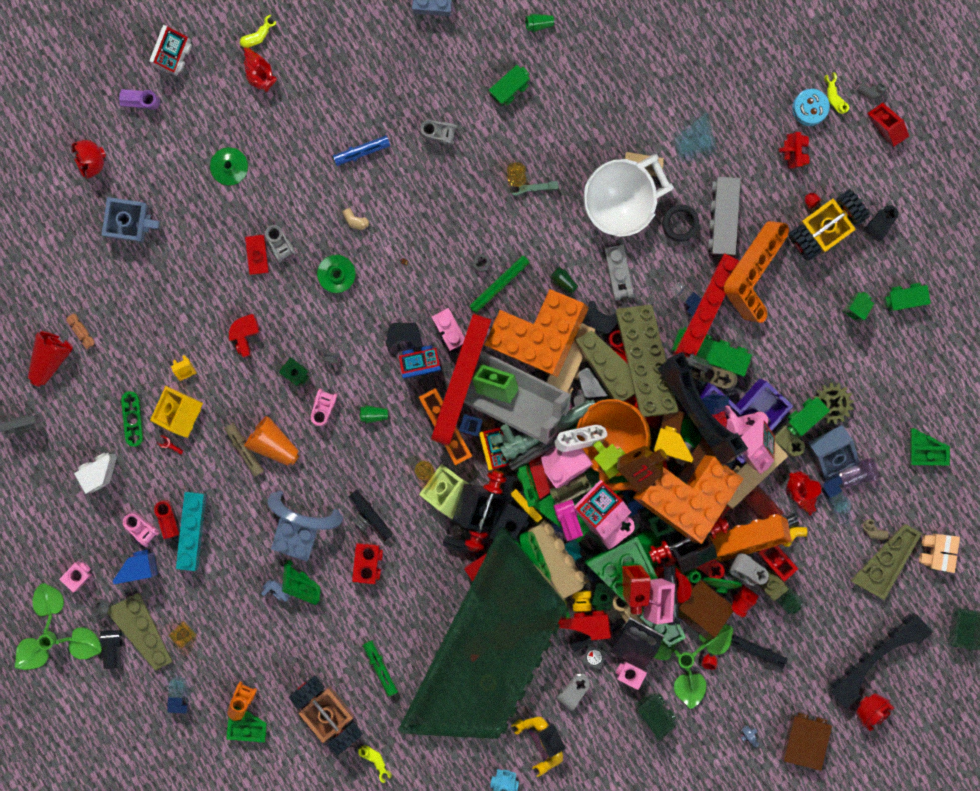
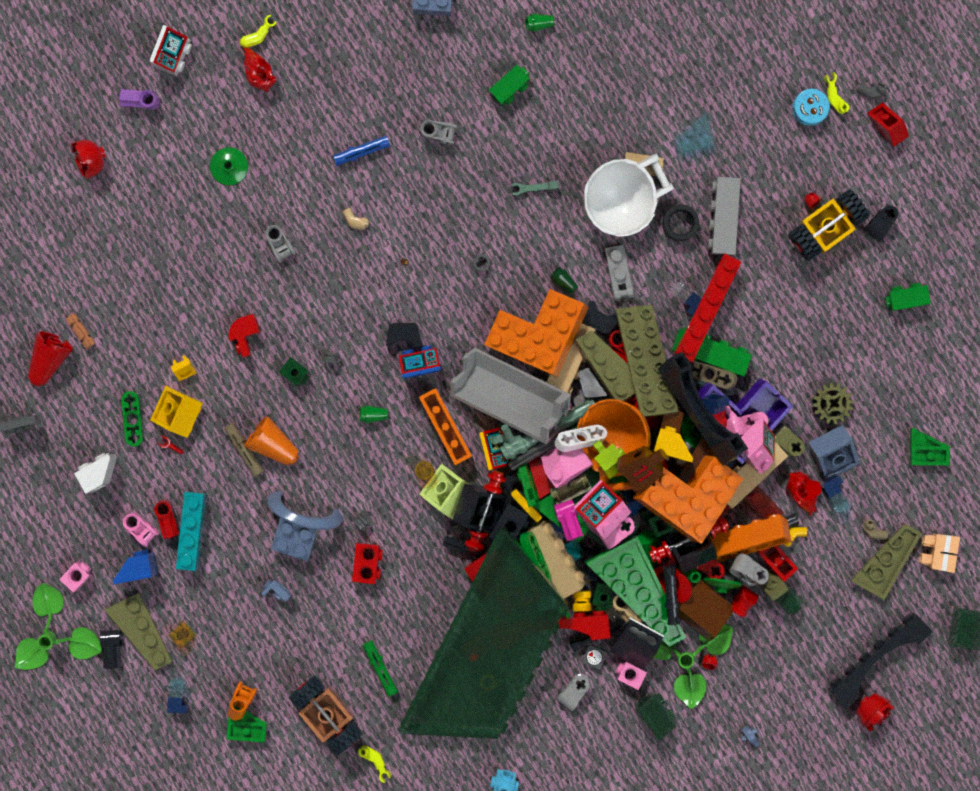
dark grey tile [93,599,109,619] -> none
sand blue hinge [102,197,161,243] -> none
red plate [245,235,269,275] -> none
green wing [282,560,321,605] -> none
bright pink piece [310,388,338,427] -> none
green dish [317,255,356,293] -> none
black pin [348,489,393,541] -> none
red beam [431,313,492,446] -> none
bright pink piece [432,308,465,352] -> none
dark blue leg [459,414,483,438] -> none
green axle [469,255,529,313] -> none
bright green brick [472,364,519,404] -> none
clear yellow wheel [507,162,526,187] -> none
torso [511,717,566,777] -> none
red torso [622,565,650,615] -> none
bright pink piece [643,578,675,624] -> none
dark grey axle [686,354,712,372] -> none
orange beam [724,221,789,323] -> none
black pin [730,634,788,669] -> none
red hips [778,132,810,169] -> none
reddish brown brick [781,712,832,771] -> none
green brick [786,397,830,438] -> none
clear purple piece [839,458,880,488] -> none
green slope [842,292,874,323] -> none

